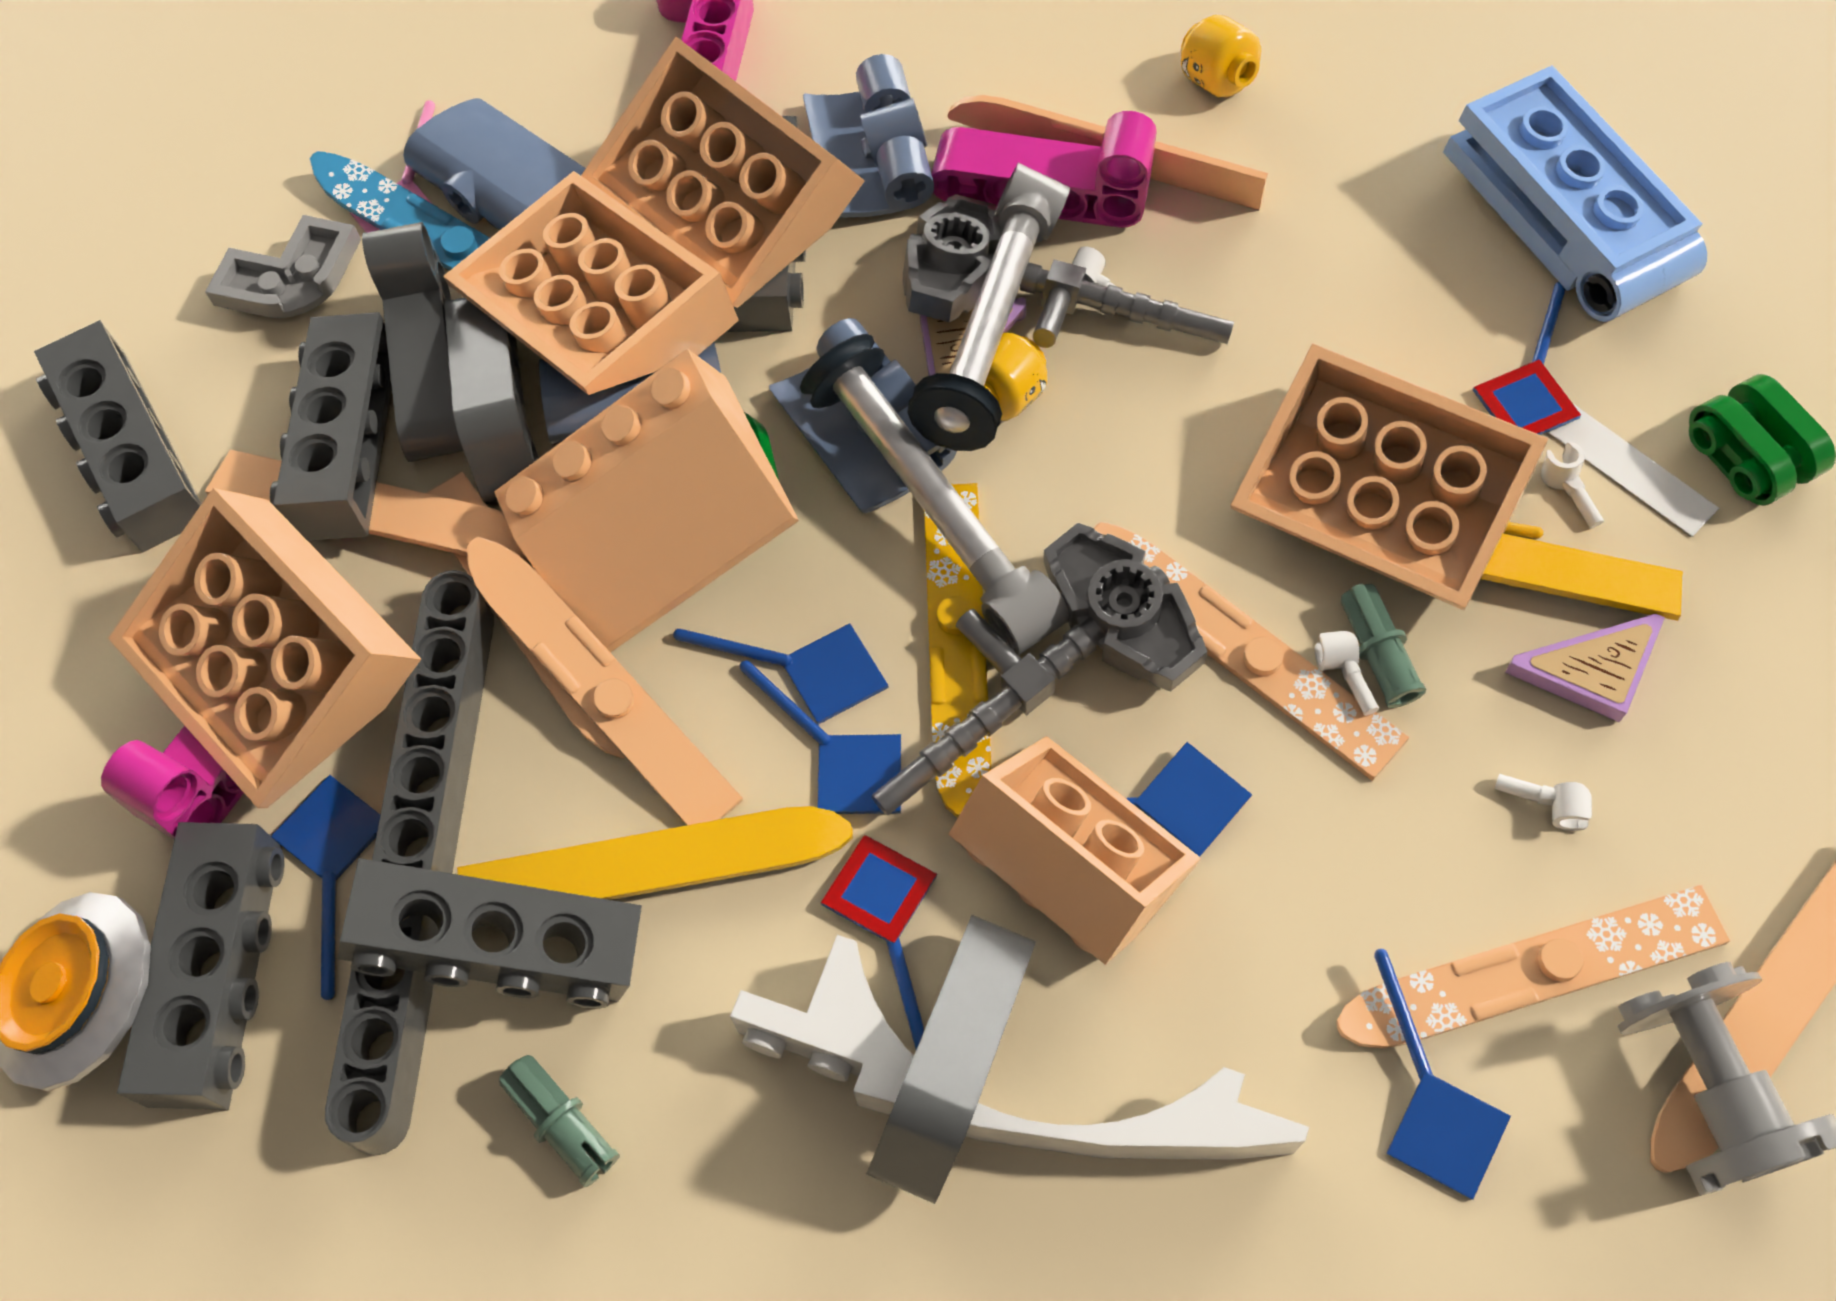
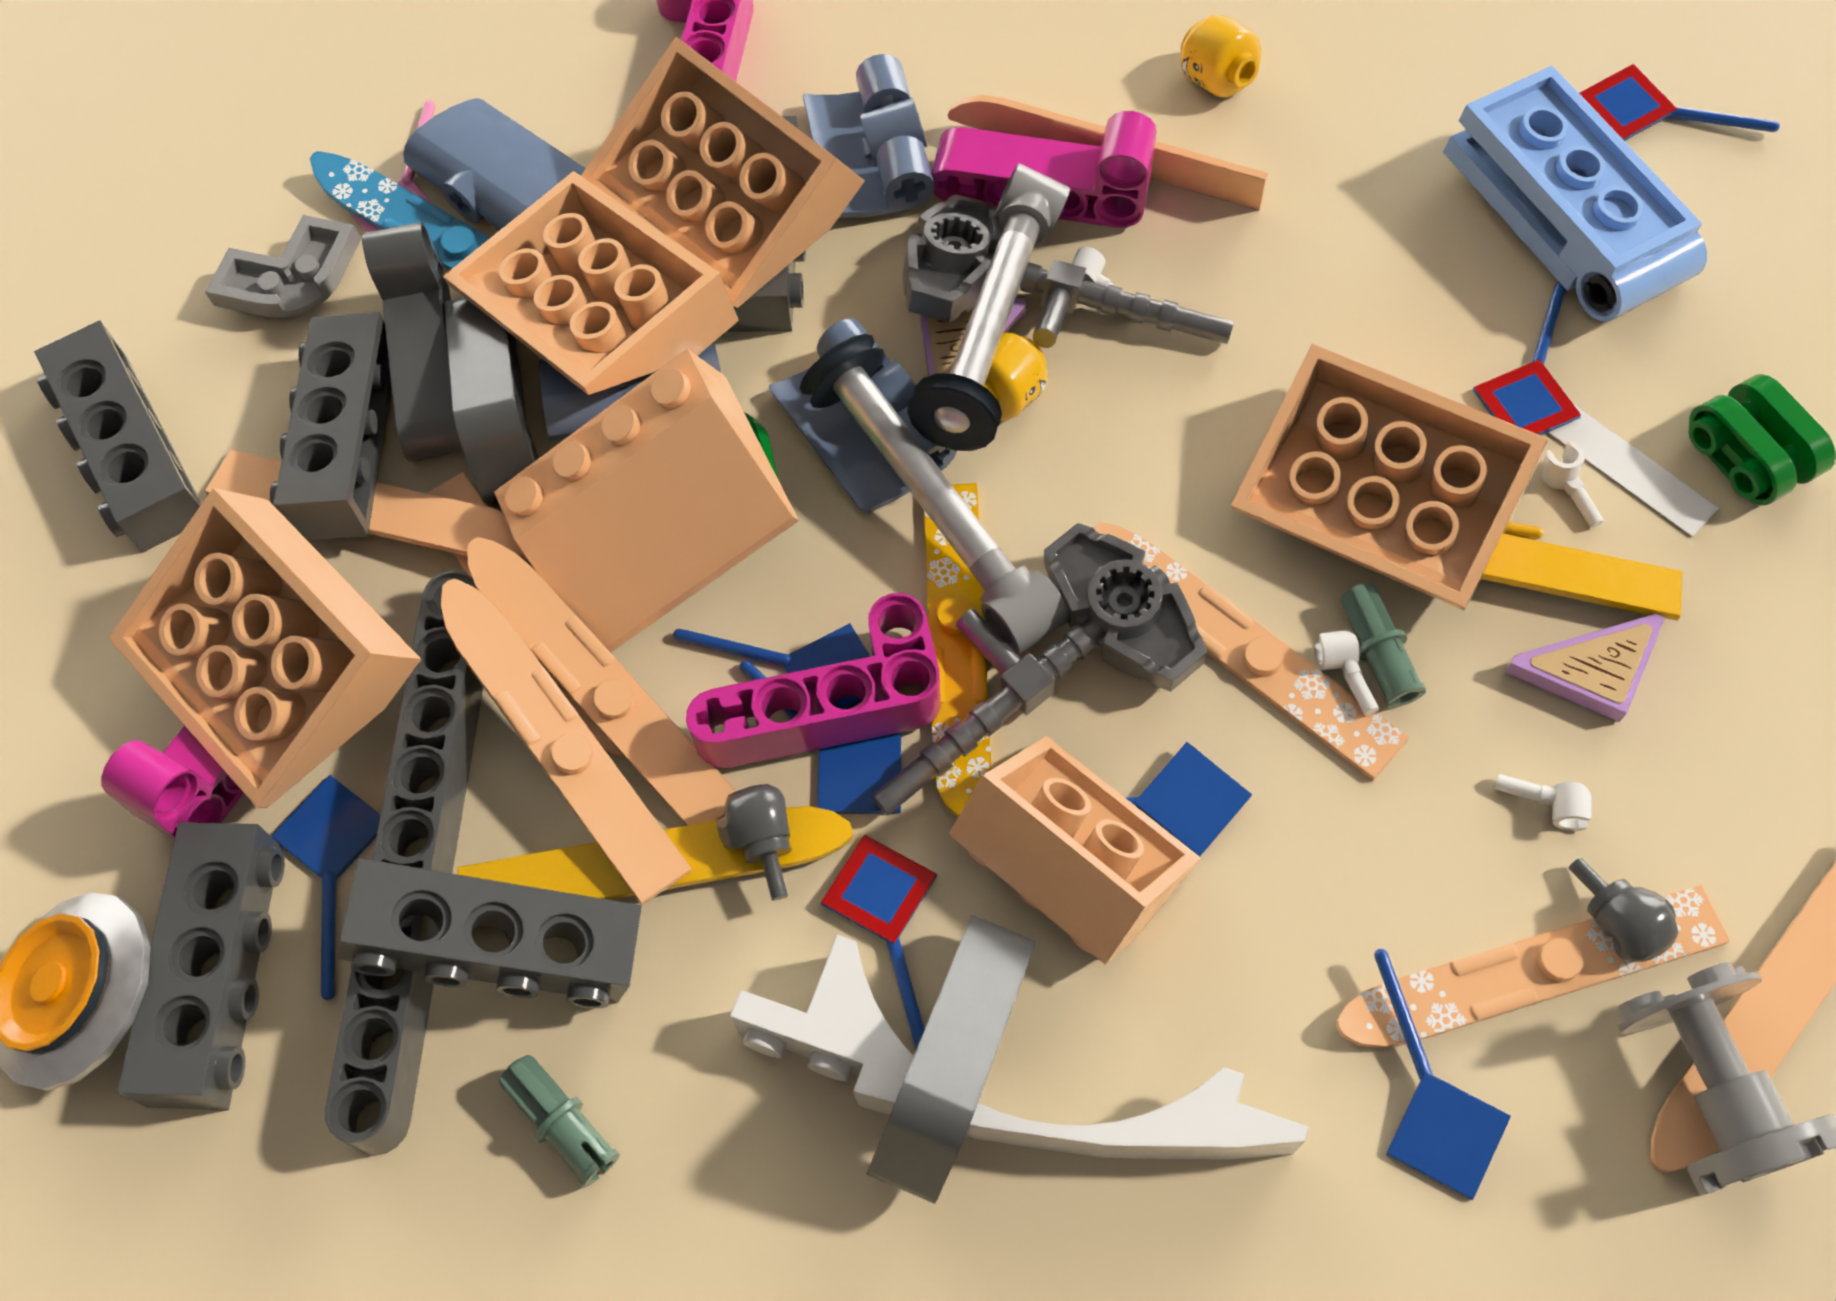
none -> light nougat piece [441,579,692,905]
none -> dark pink beam [686,593,941,768]
none -> dark grey piece [716,784,792,901]
none -> dark grey piece [1569,858,1679,962]
none -> piece [1579,64,1780,141]

